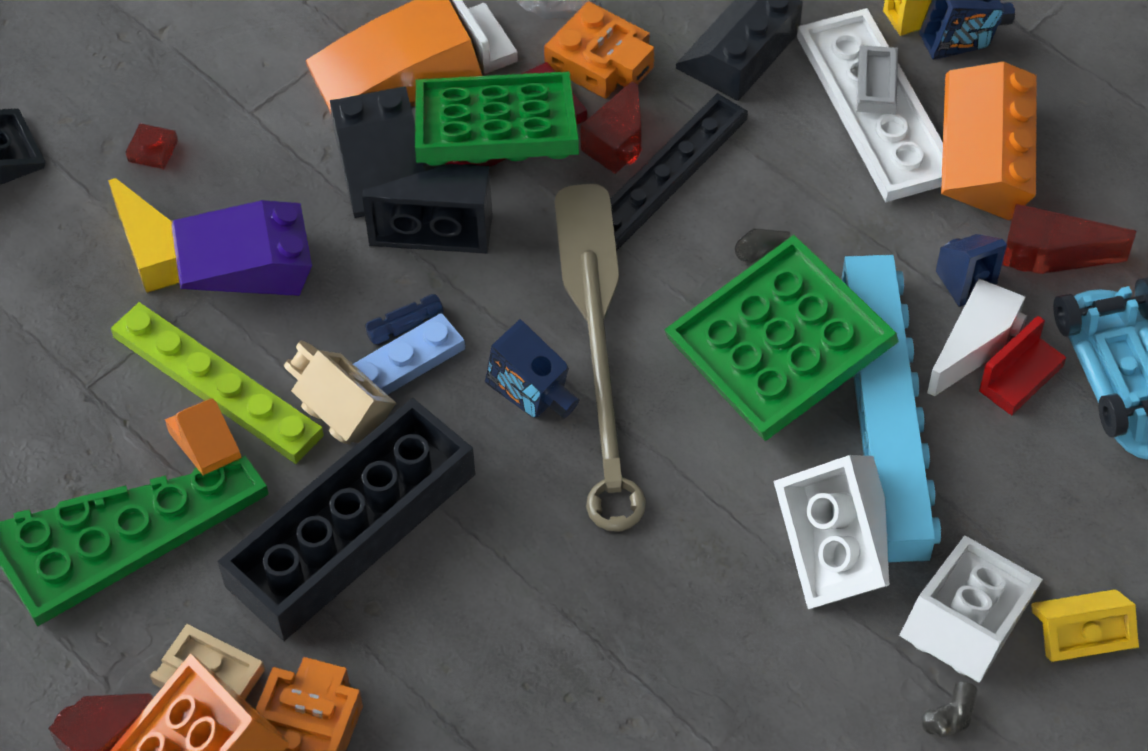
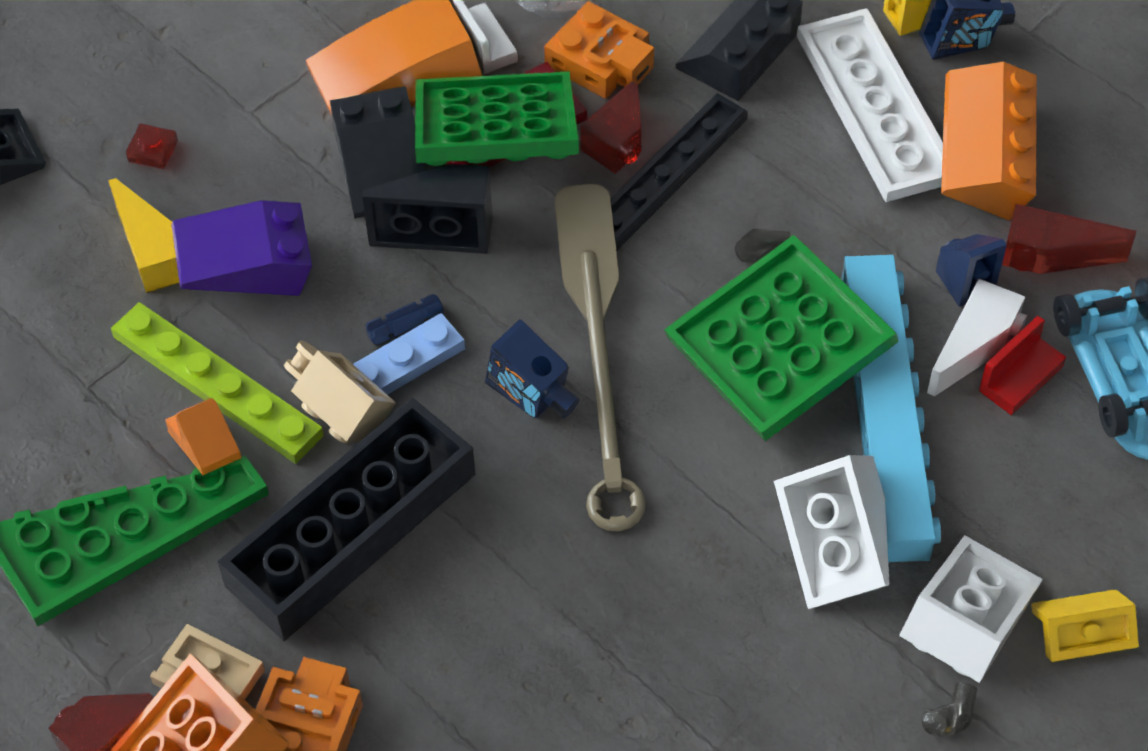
light grey tile [857,45,898,114] -> none

